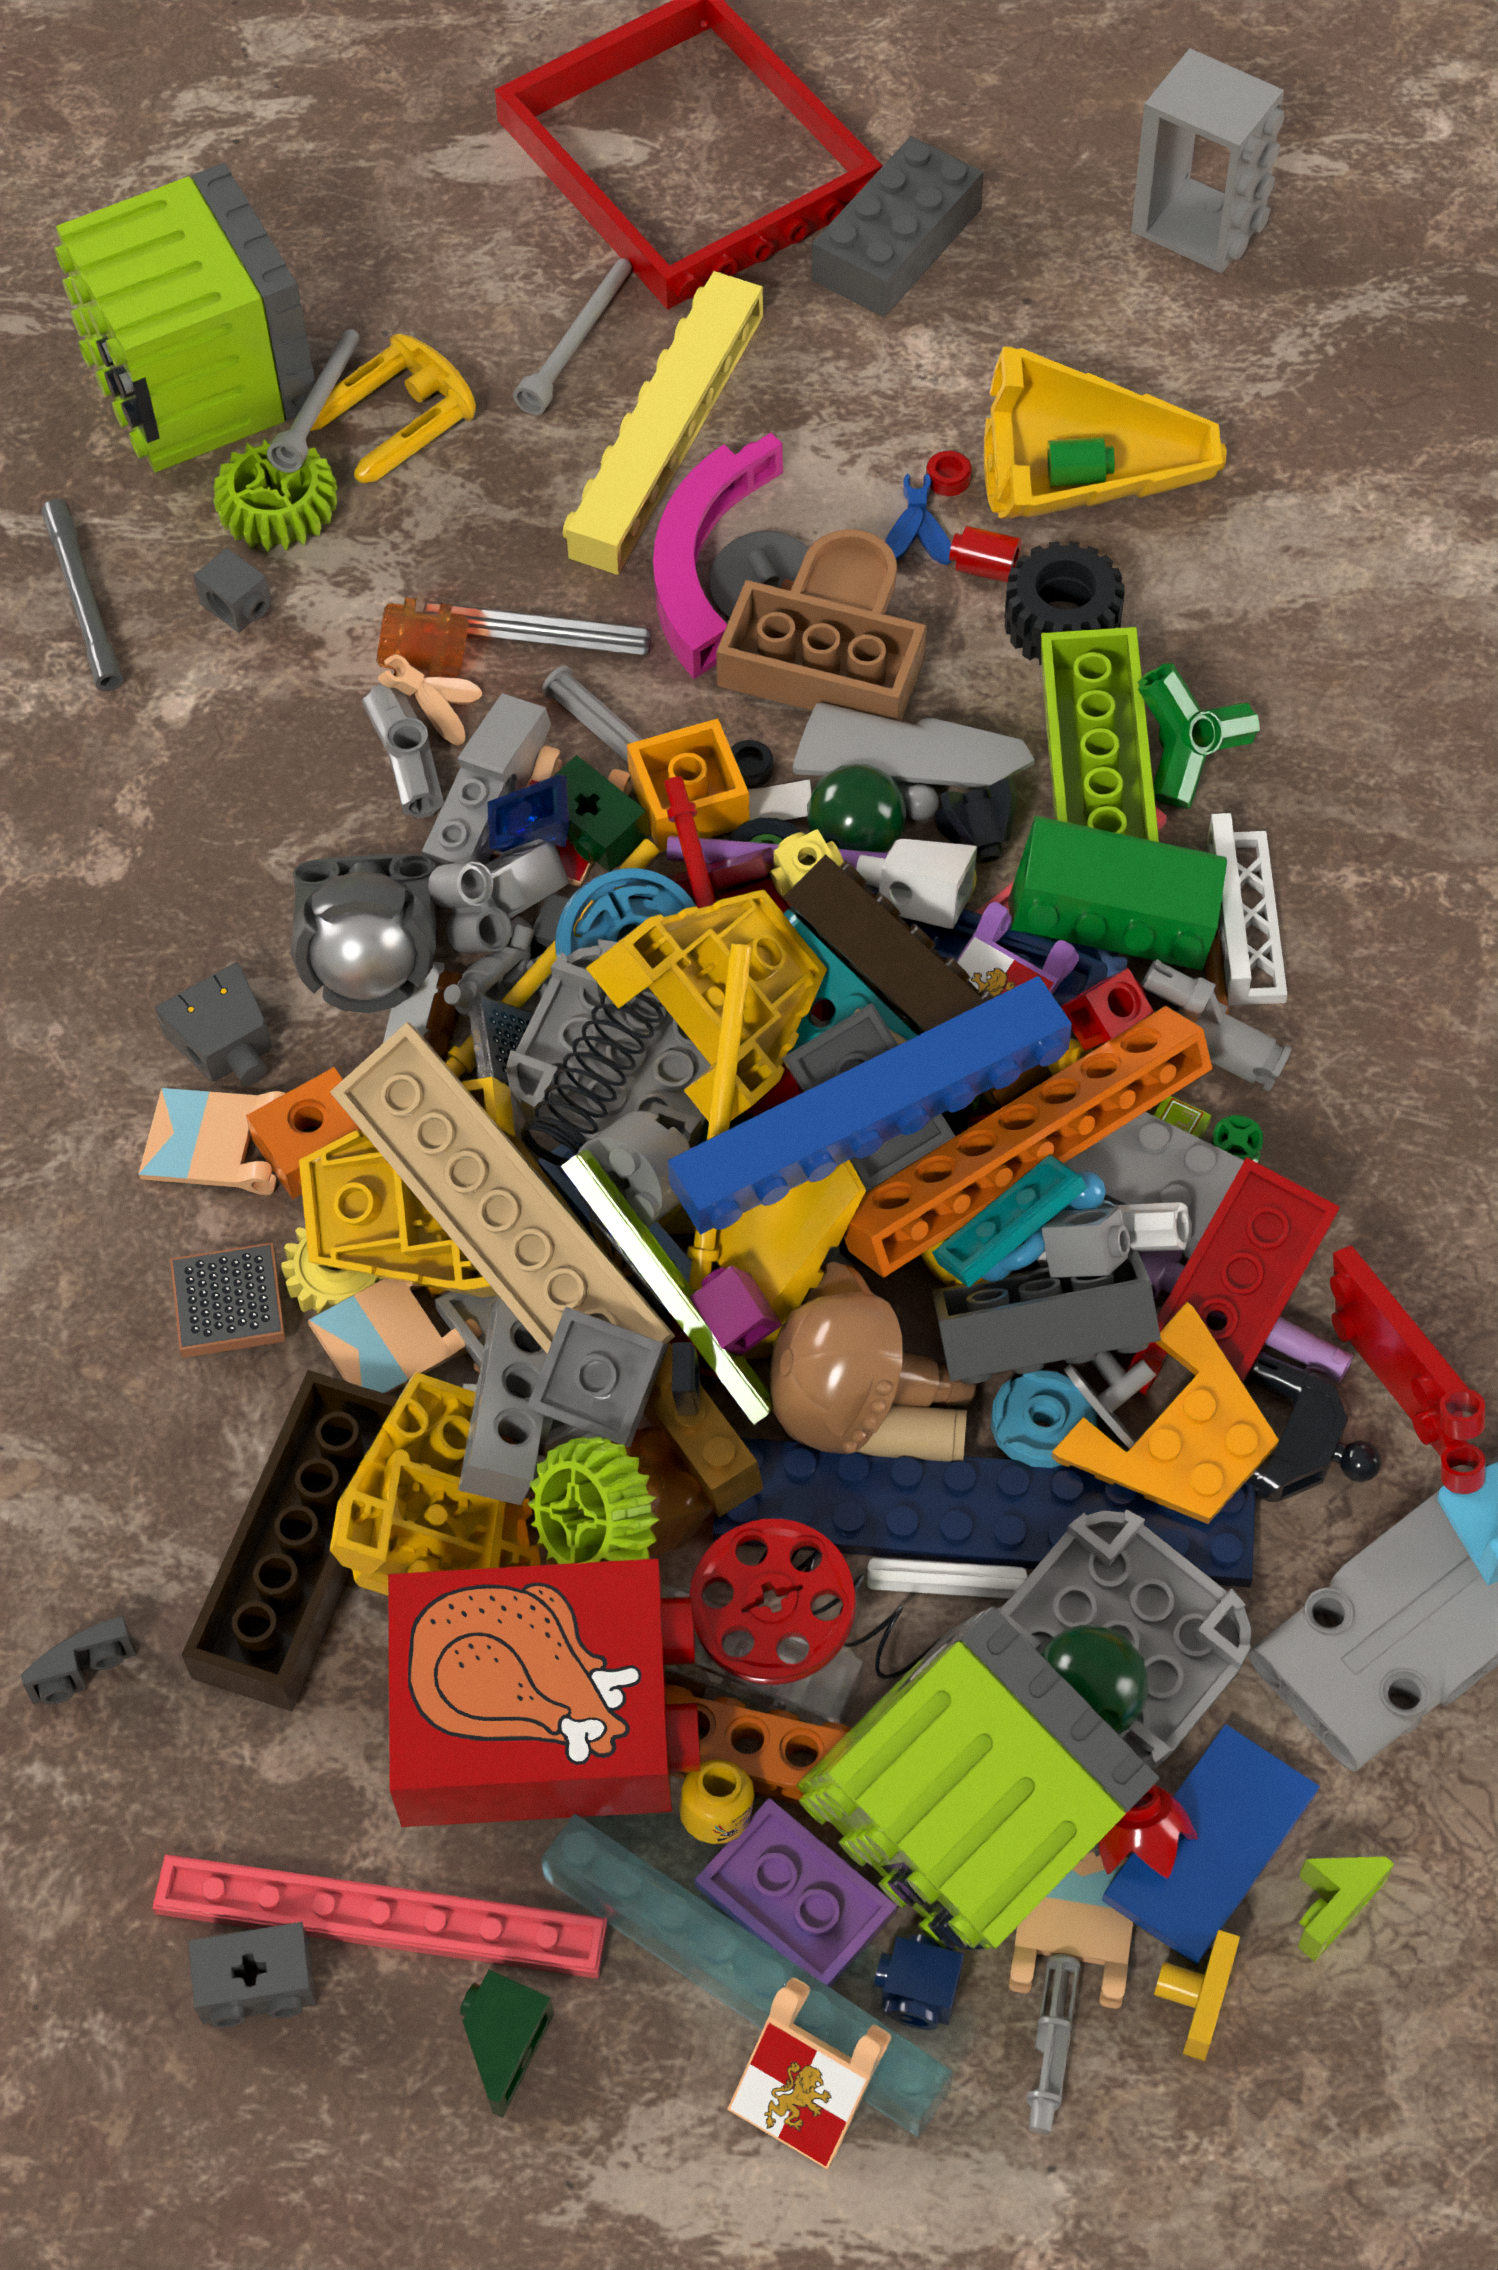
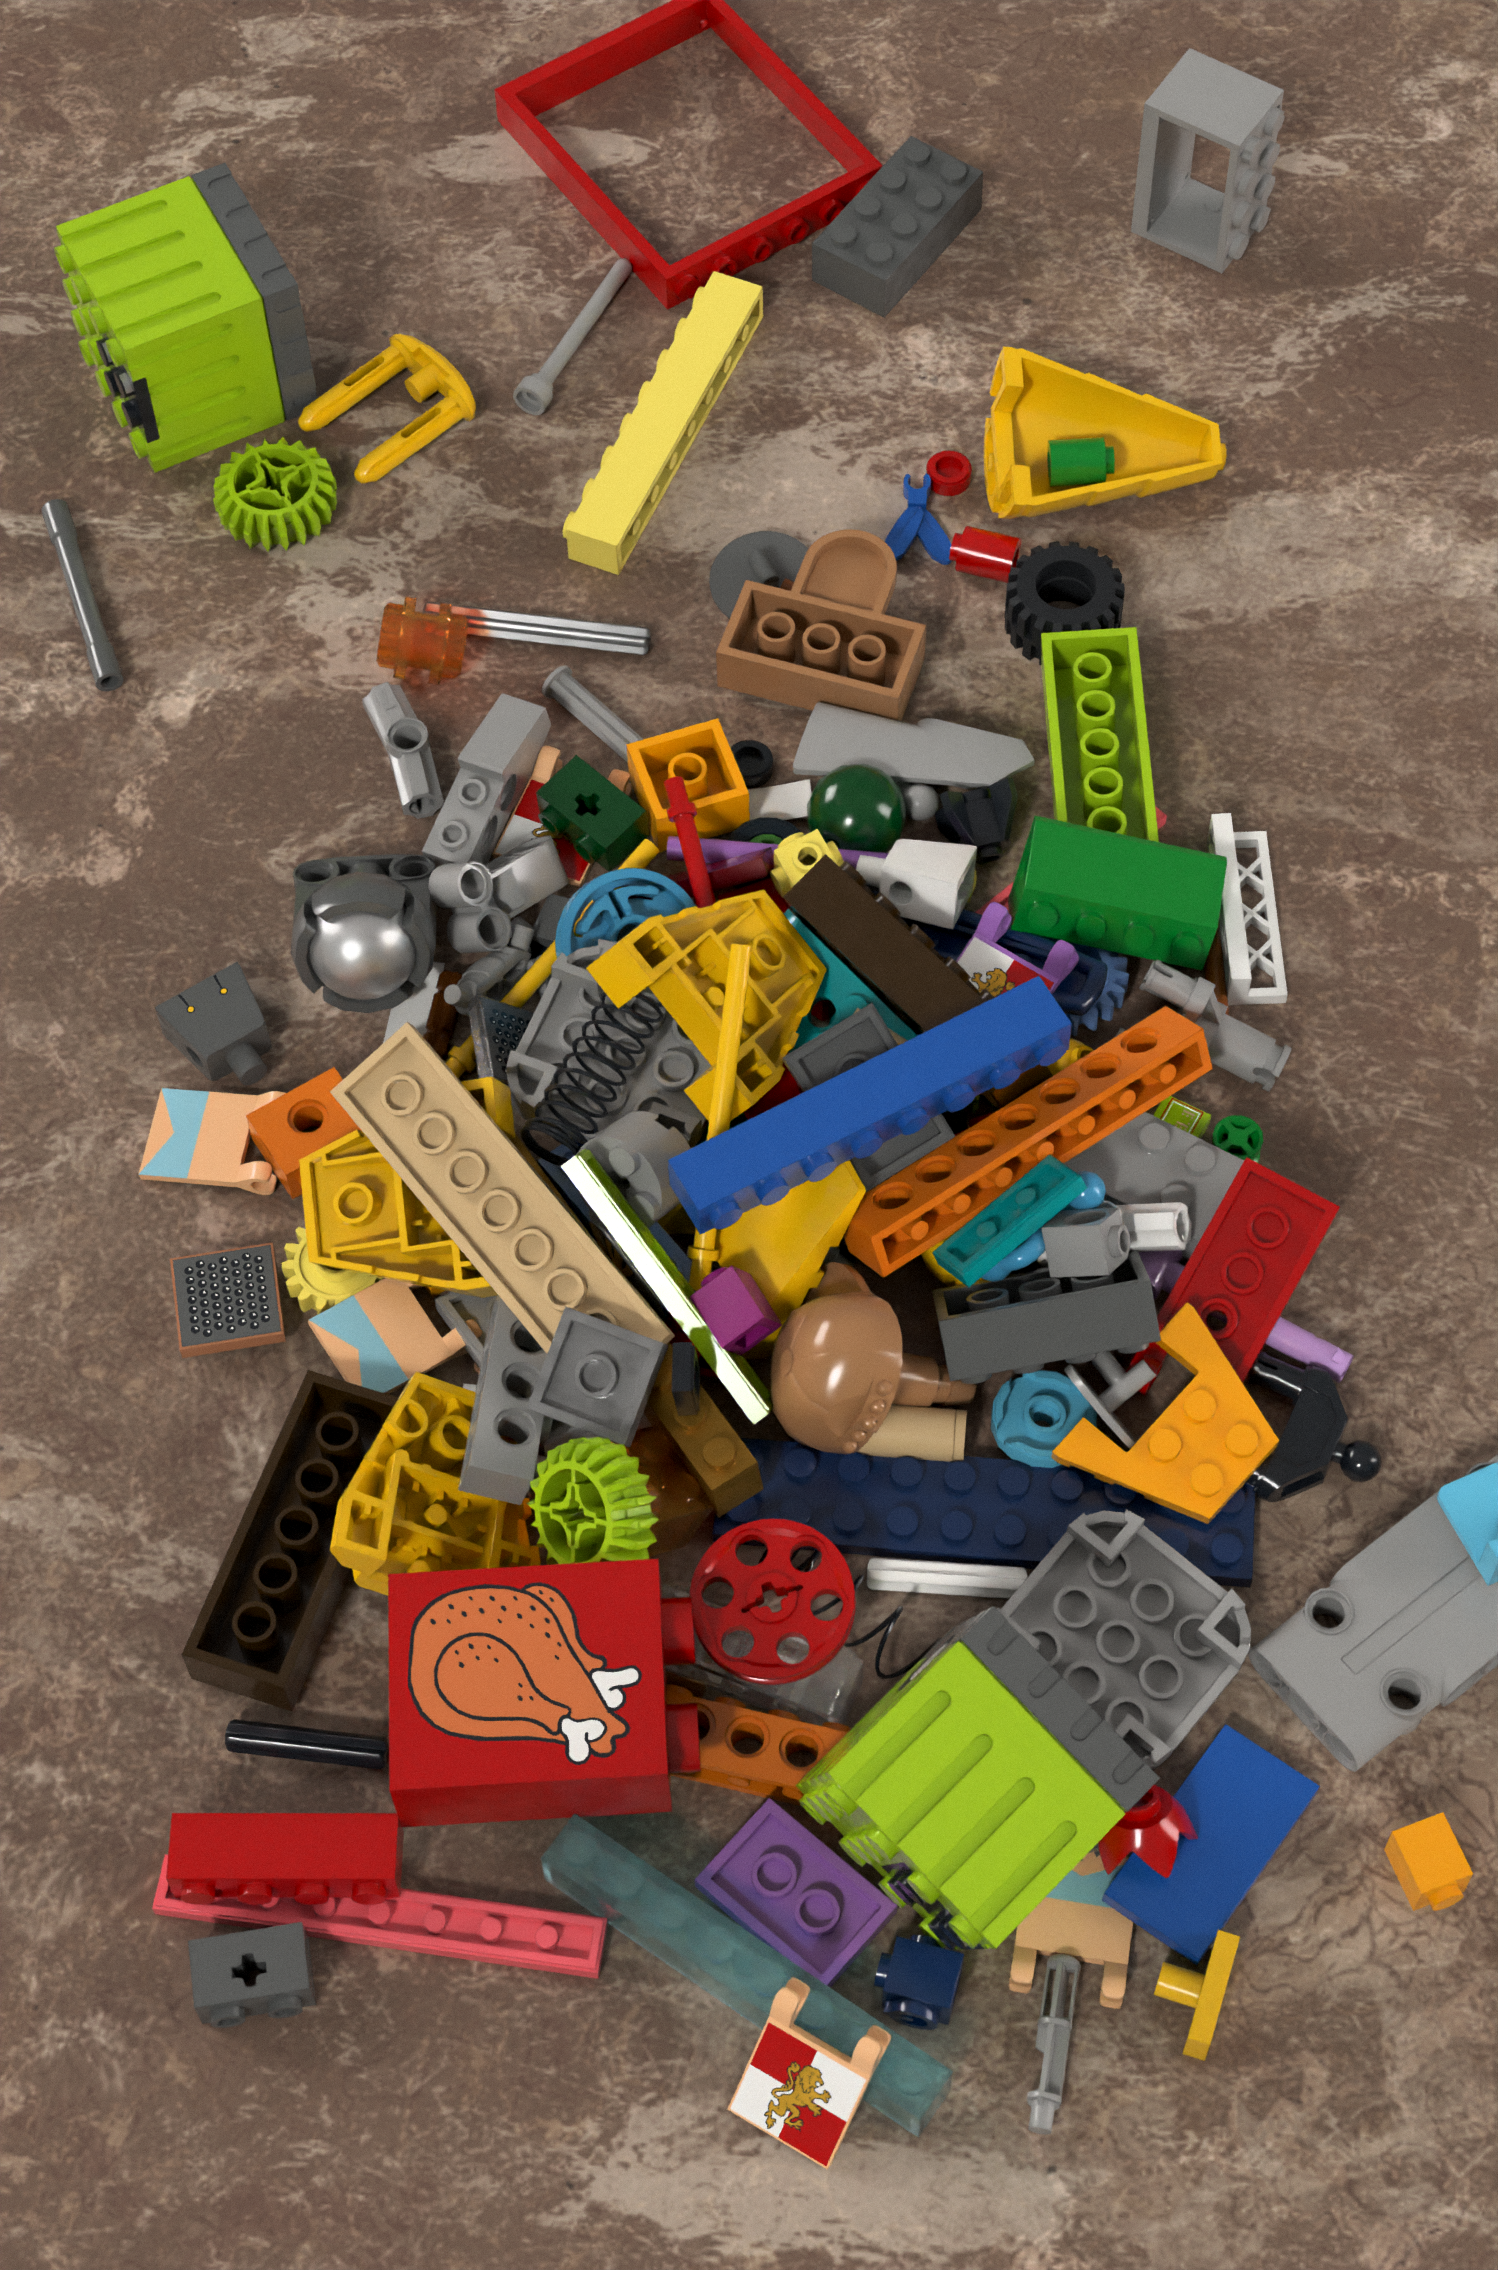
dark grey slope [21,1616,136,1704] -> none
dark grey brick [193,547,272,633] -> none
light grey piece [267,329,360,473] -> none
light nougat piece [377,654,482,746] -> none
dark green slope [460,1969,554,2118] -> none
clear blue slope [487,774,569,852] -> none
dark pink arch [653,433,783,679] -> none
yellow head [679,1759,755,1844] -> none
dark green piece [1041,1625,1149,1735] -> none
red brick [1060,968,1154,1051] -> none
green piece [1138,663,1260,809] -> none
lime slope [1298,1856,1394,1962] -> none
red hinge [1330,1245,1486,1494] -> none
none -> red brick [166,1813,404,1905]
none -> black axle [225,1719,389,1770]
none -> light orange brick [1384,1812,1473,1911]

